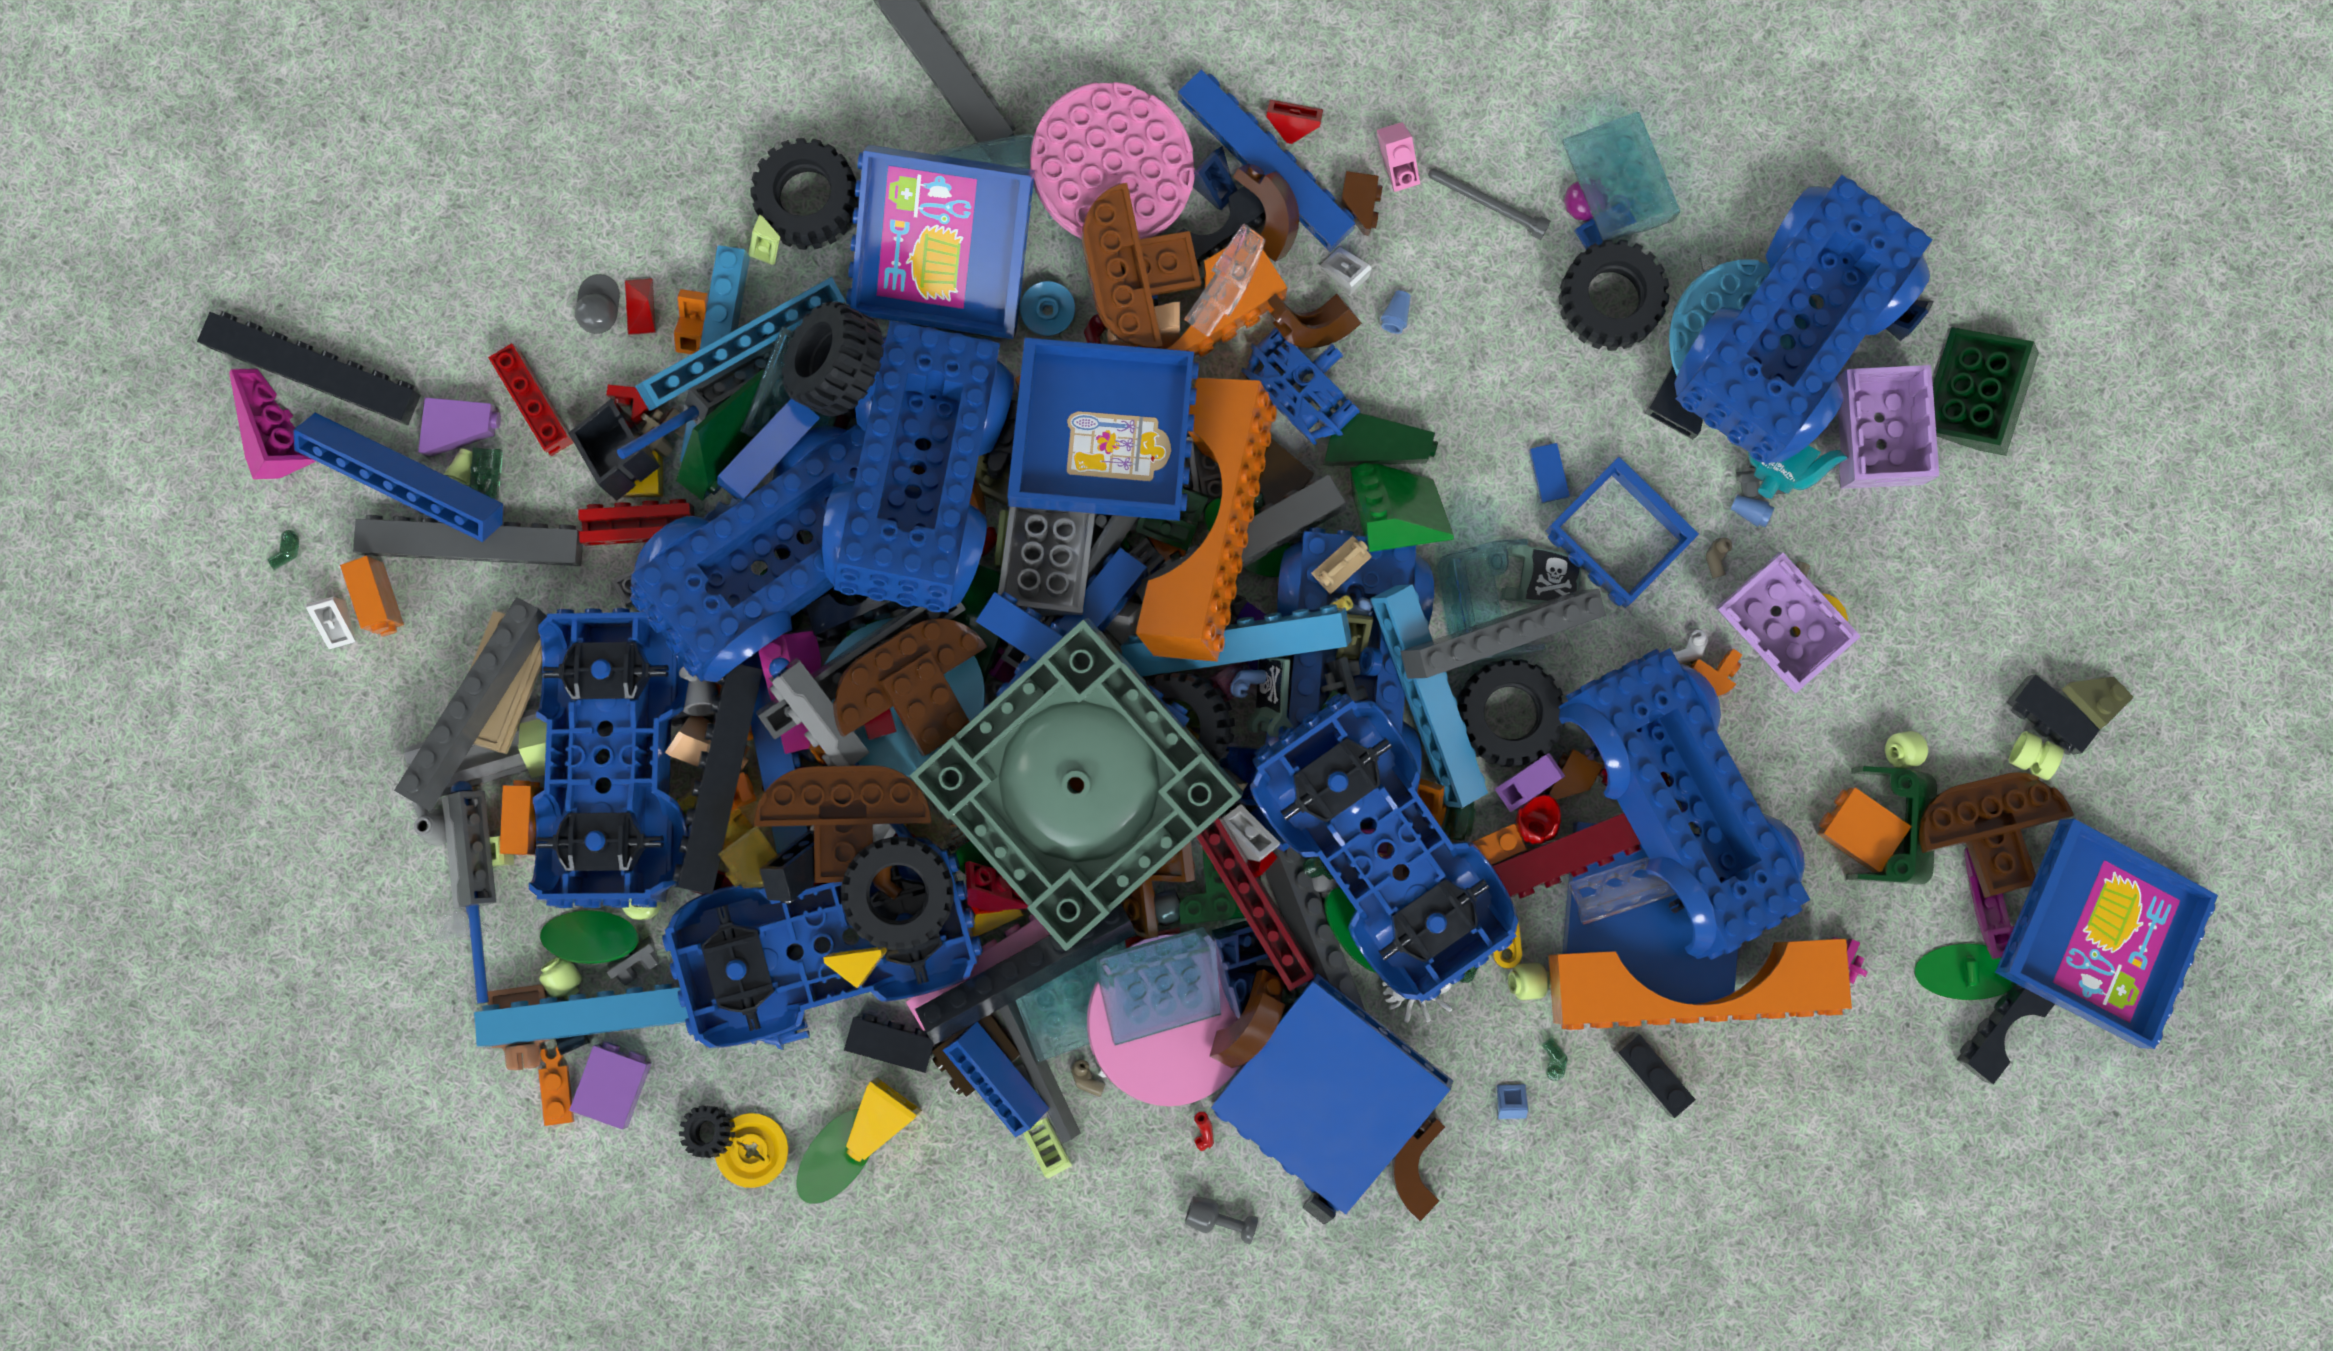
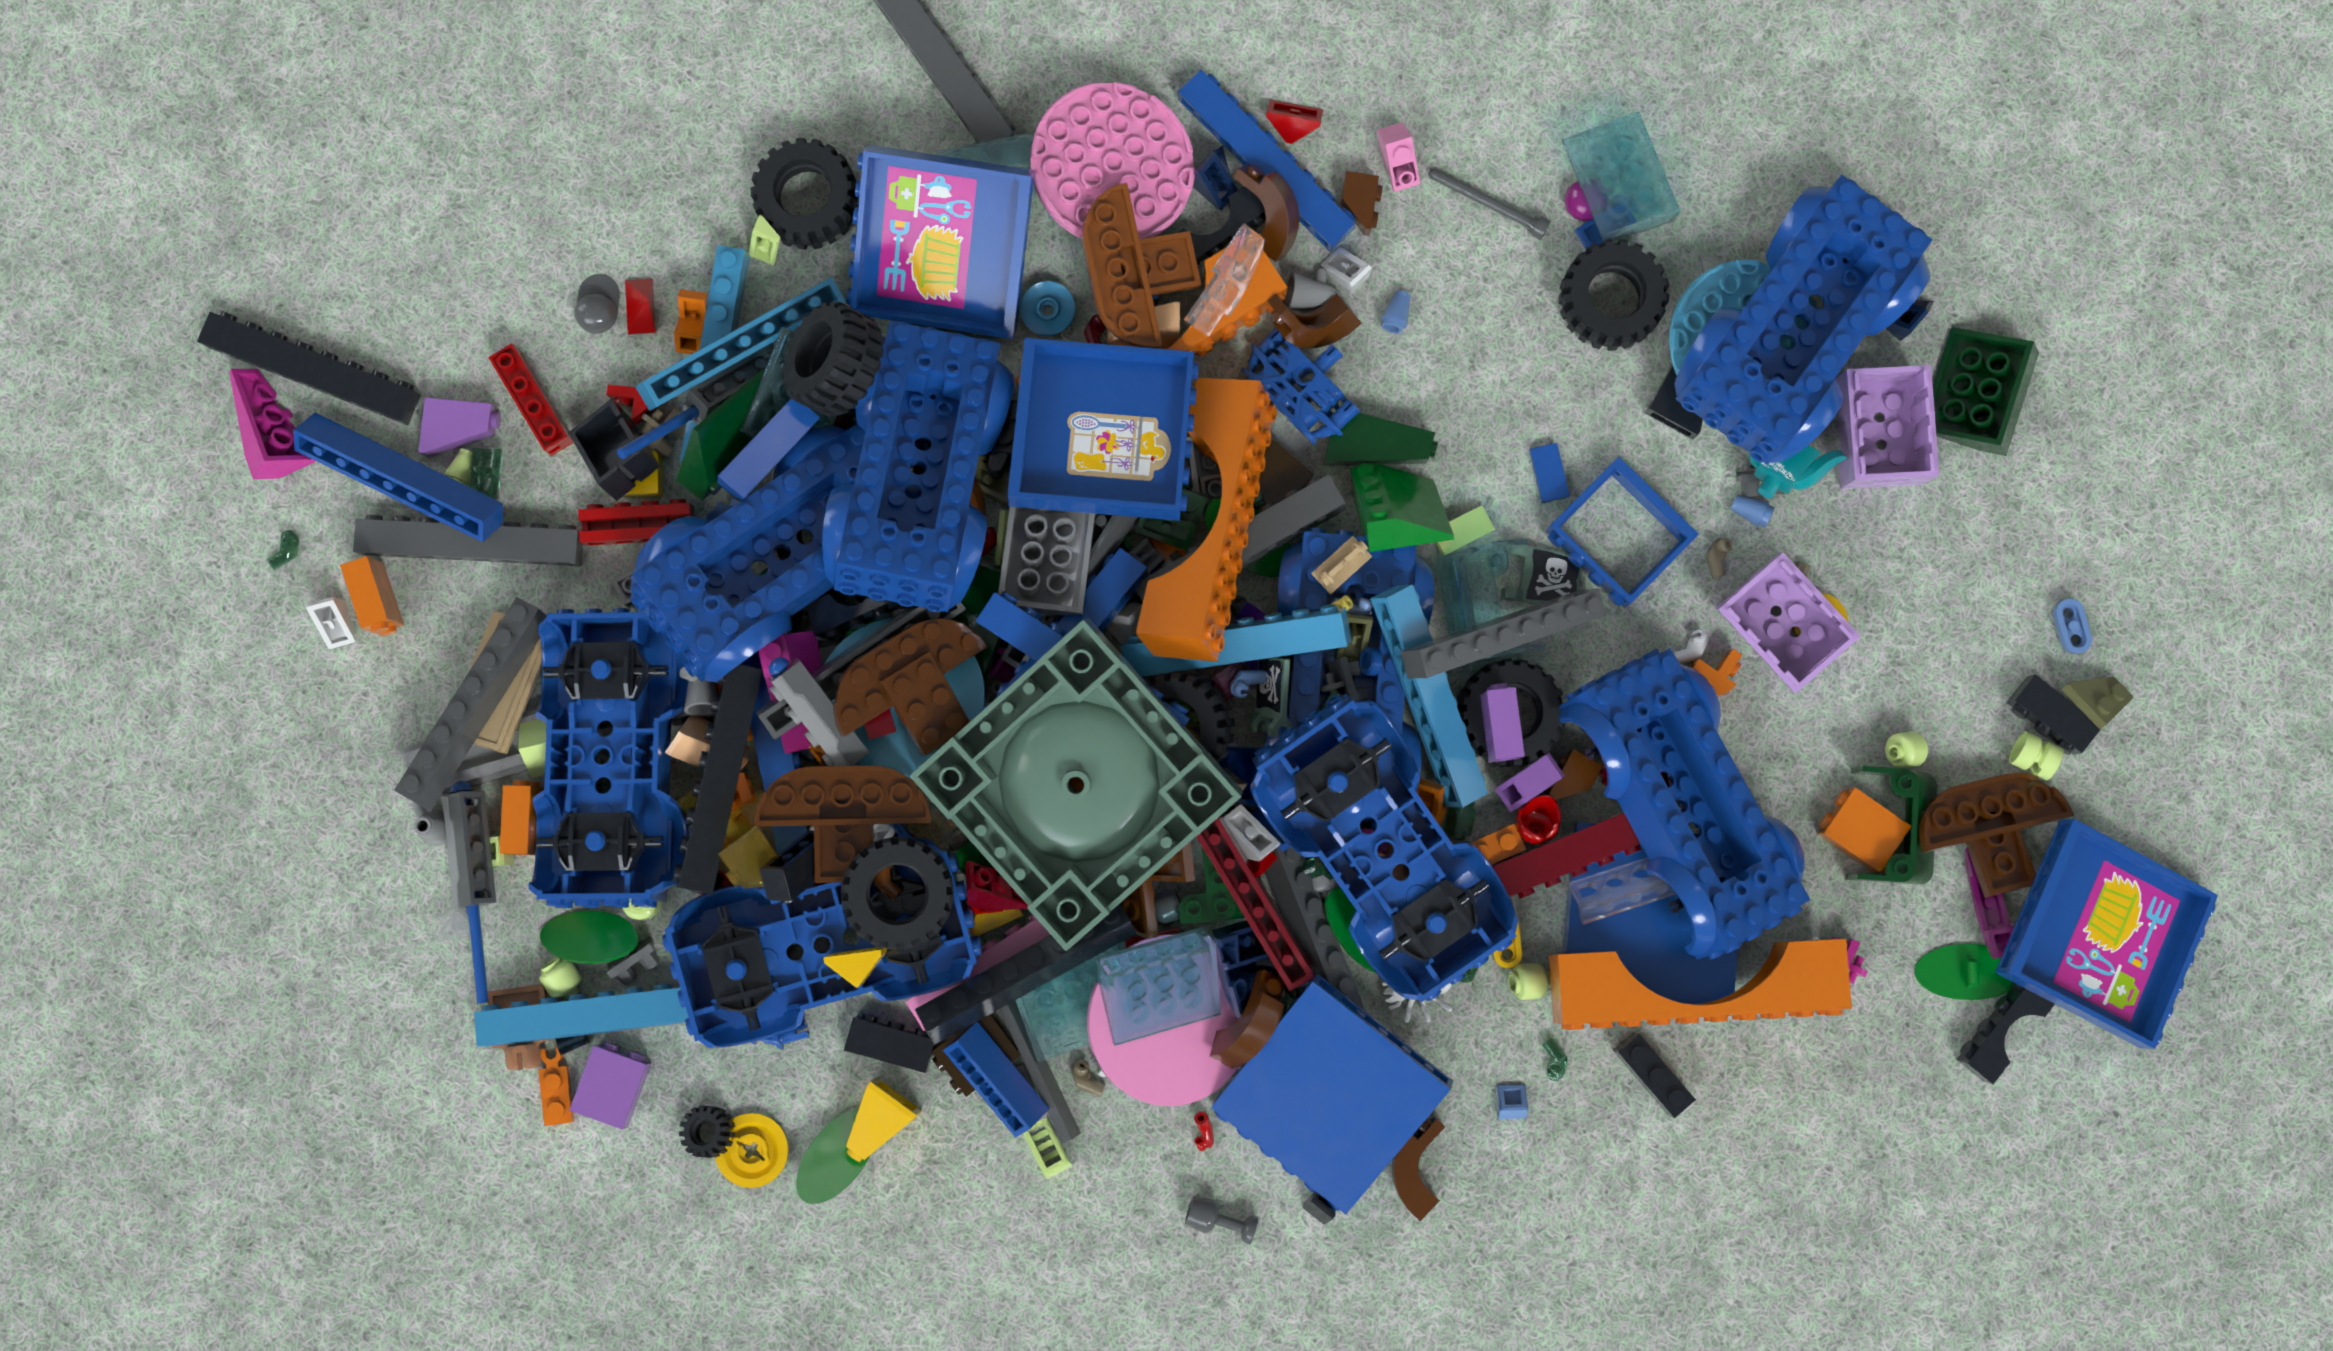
none -> light grey piece [1285,268,1341,309]
none -> yellowish green slope [1435,505,1495,557]
none -> medium lavender brick [1480,683,1525,763]
none -> medium blue plate [2053,598,2092,654]

